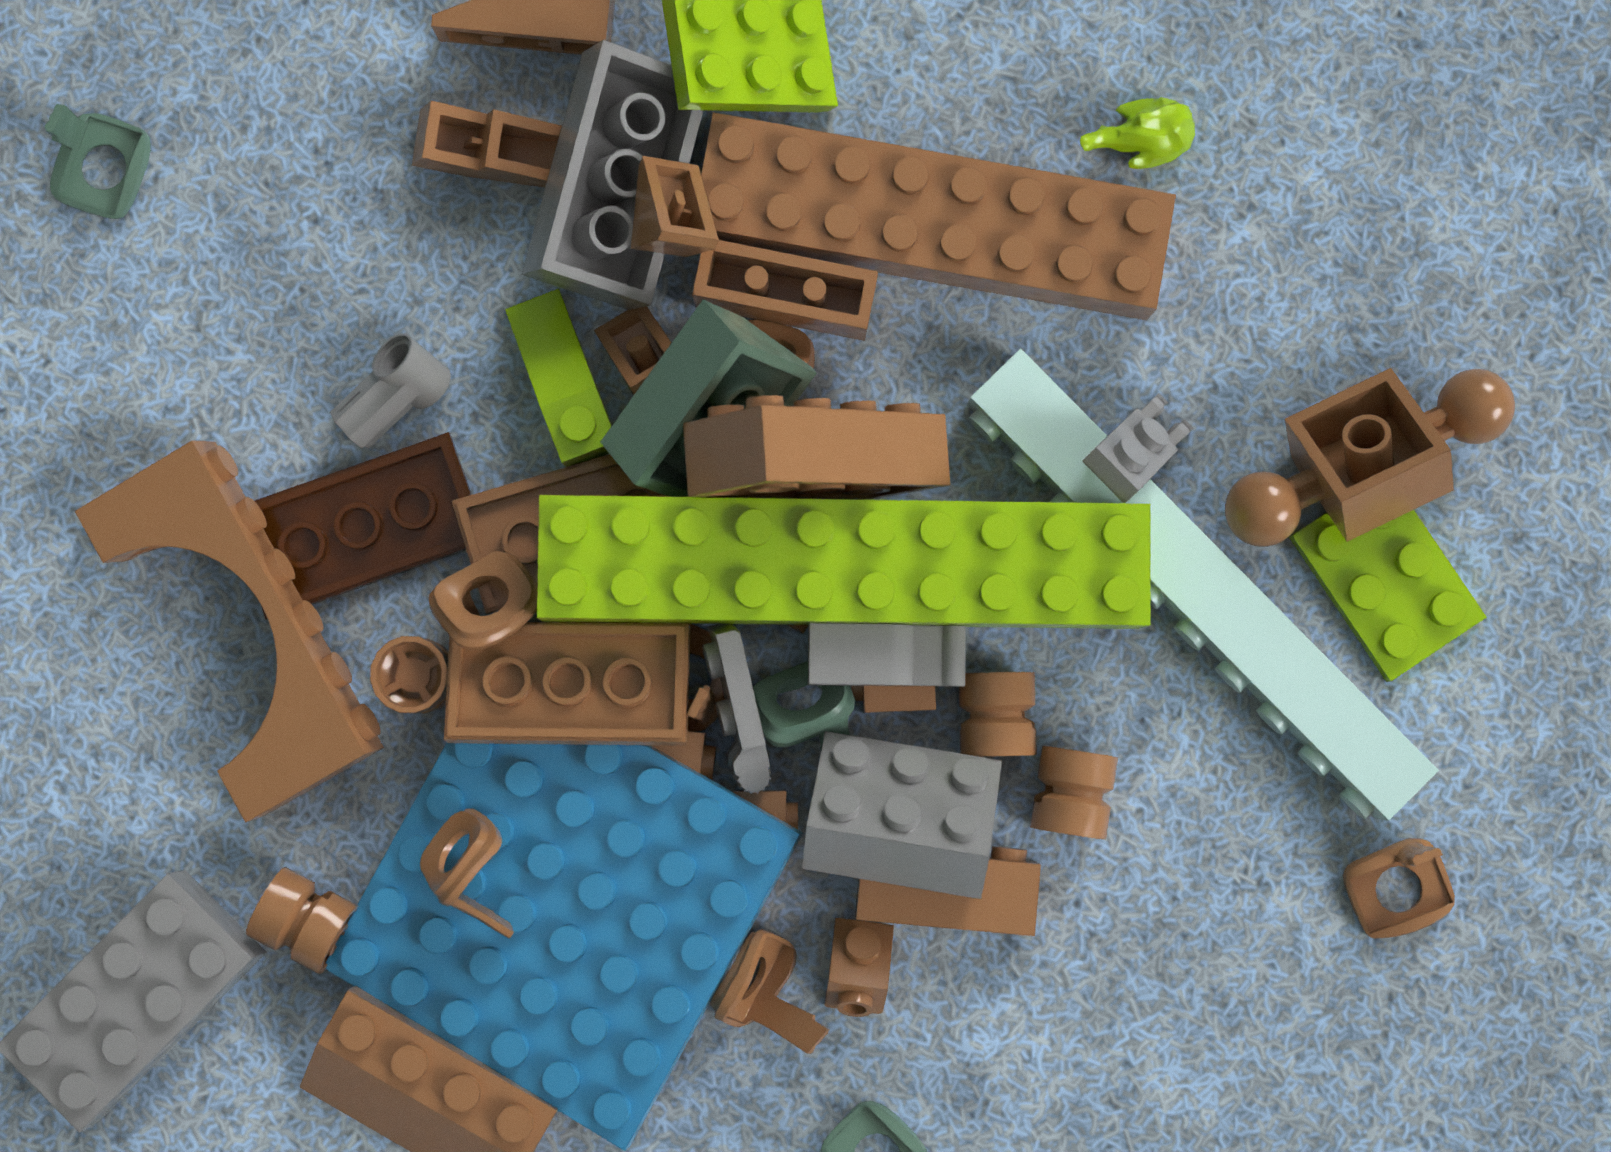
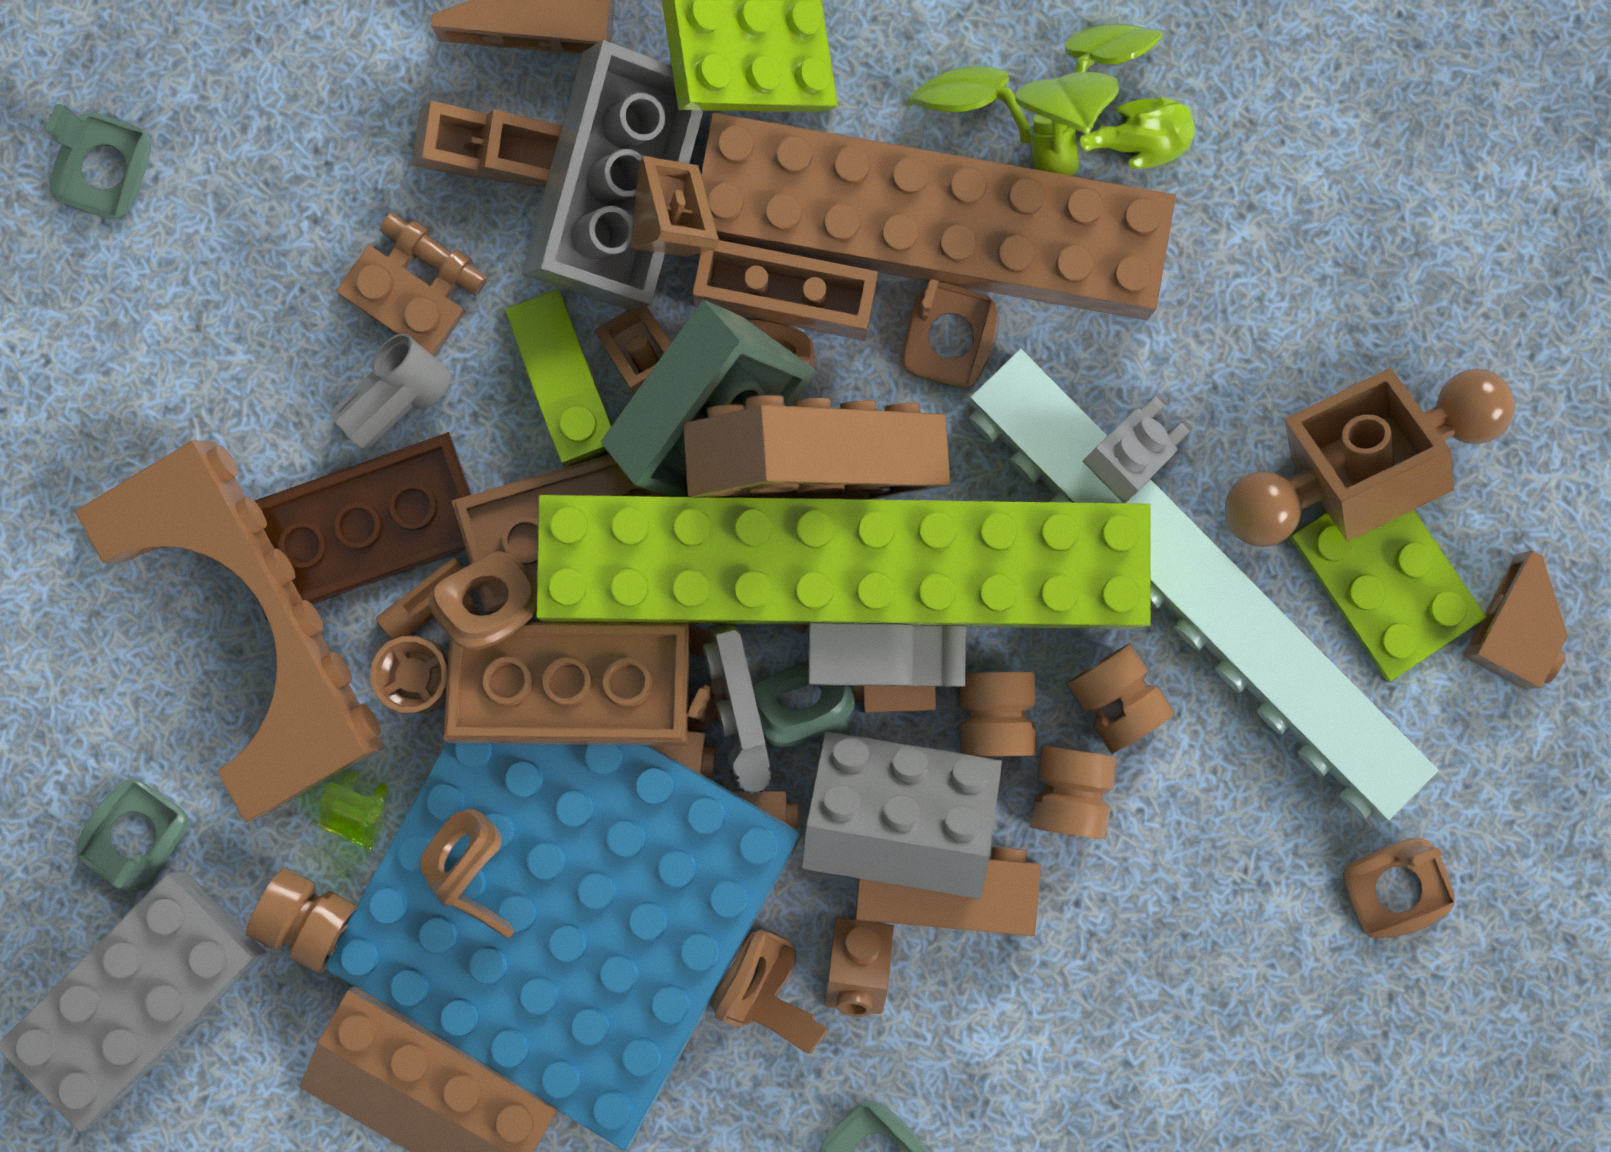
none -> sand green piece [77,779,188,892]
none -> clear neon green tile [318,770,387,850]
none -> medium nougat plate [336,212,488,357]
none -> medium nougat piece [376,557,464,640]
none -> medium nougat piece [901,279,999,388]
none -> lime plant [906,24,1163,176]
none -> medium nougat wheel [1066,643,1175,754]
none -> medium nougat slope [1463,550,1568,689]

